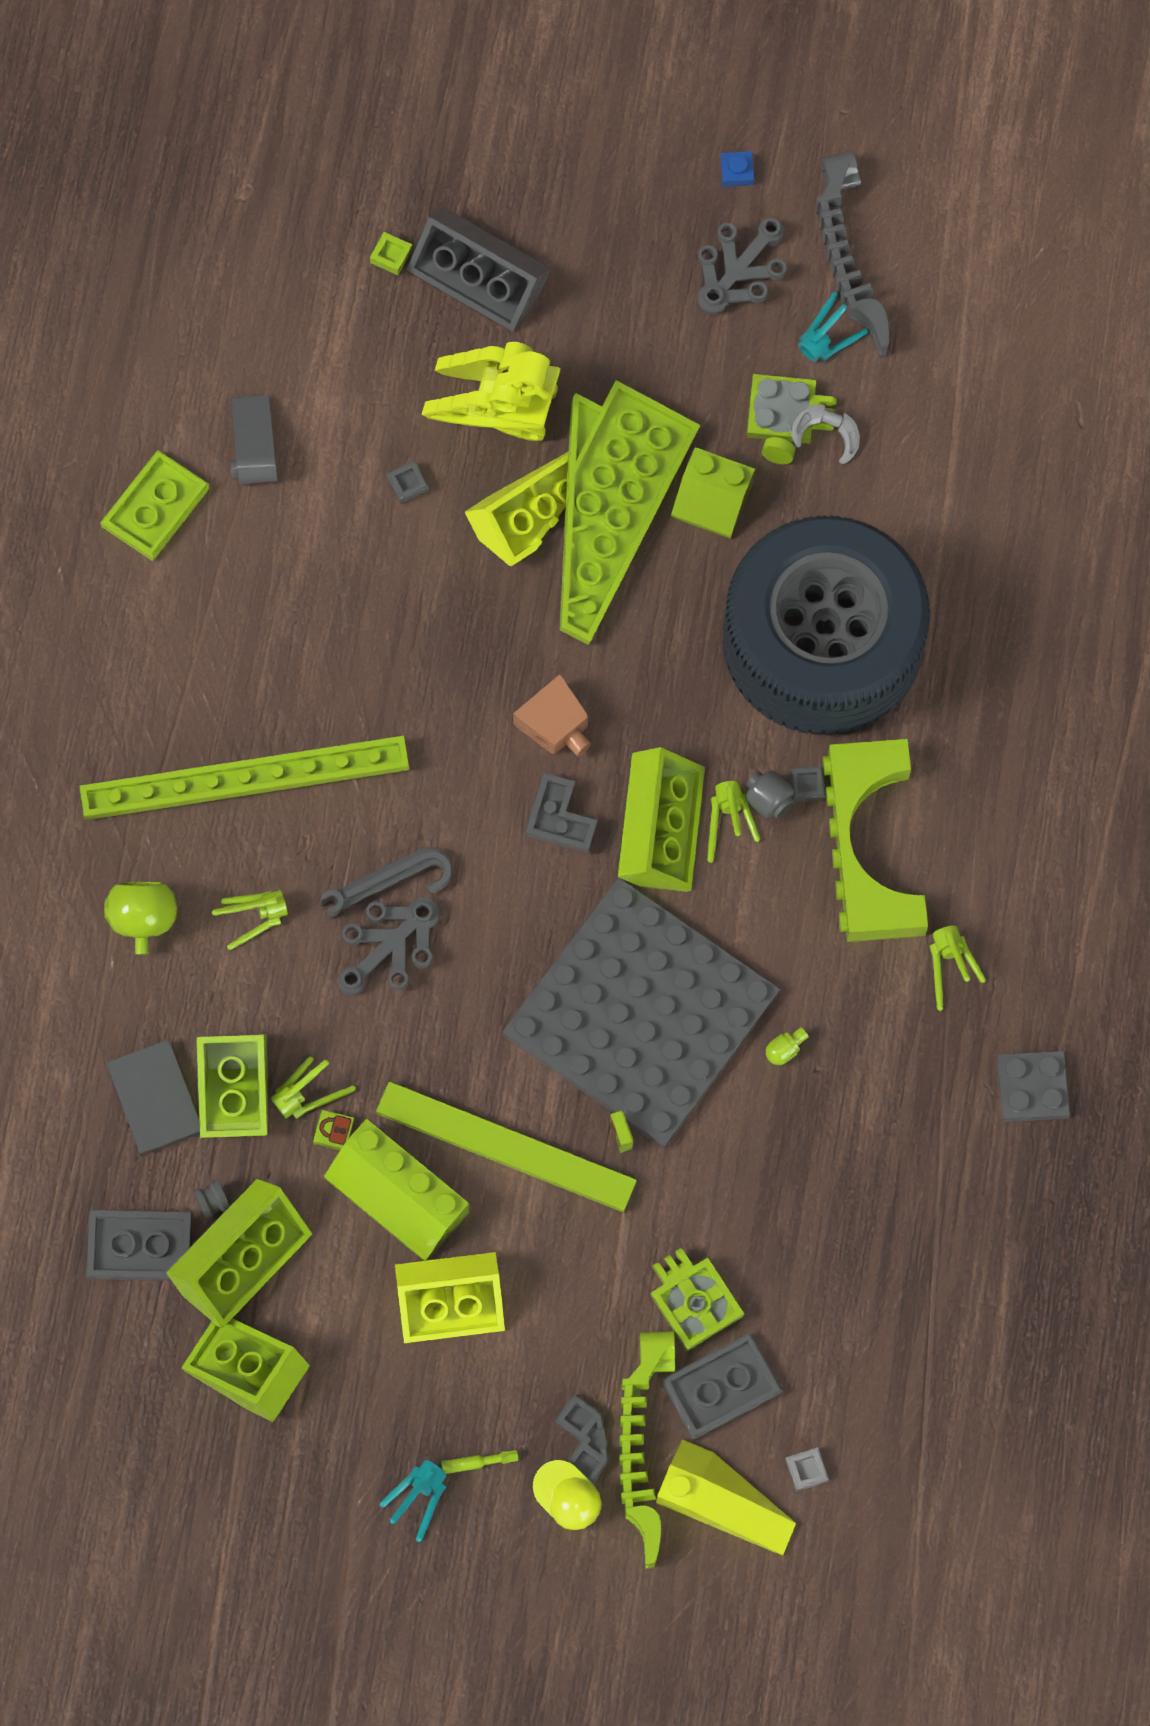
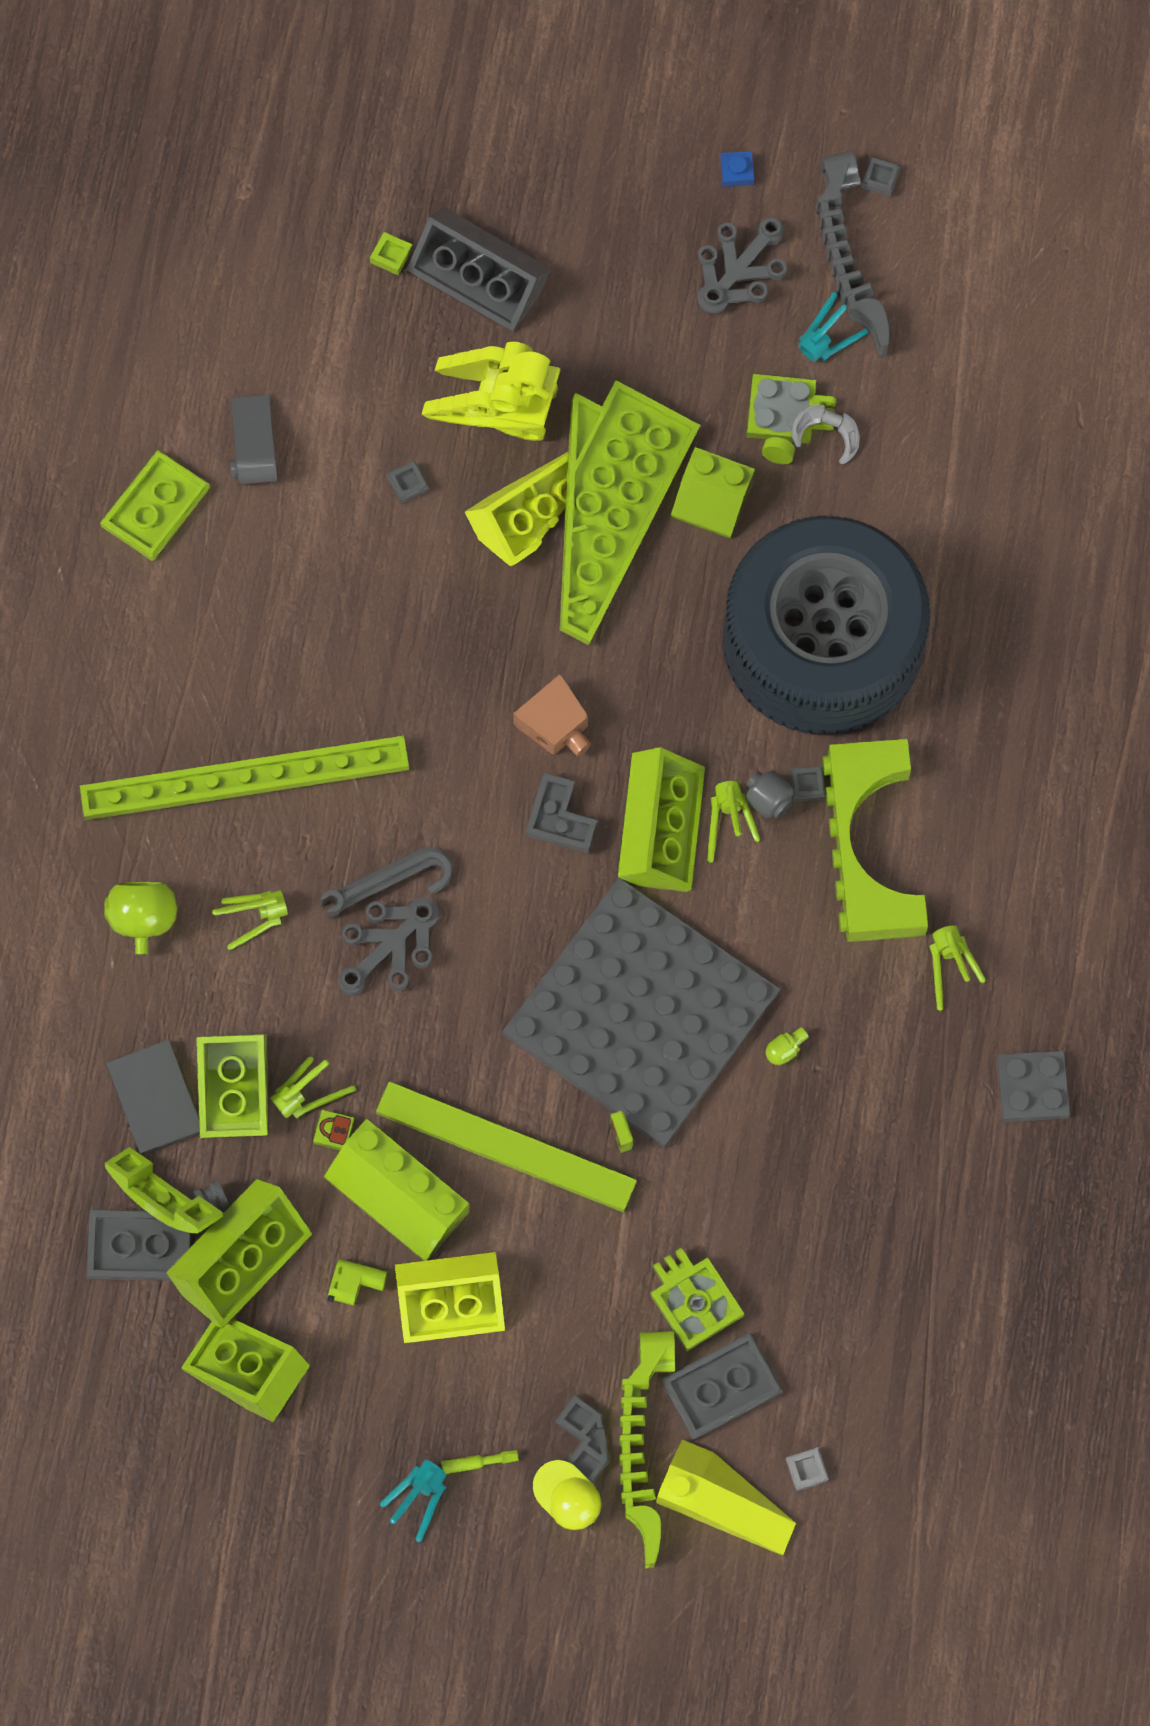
none -> lime slope [105,1147,223,1233]
none -> lime piece [327,1259,388,1306]
none -> dark grey tile [861,157,901,197]

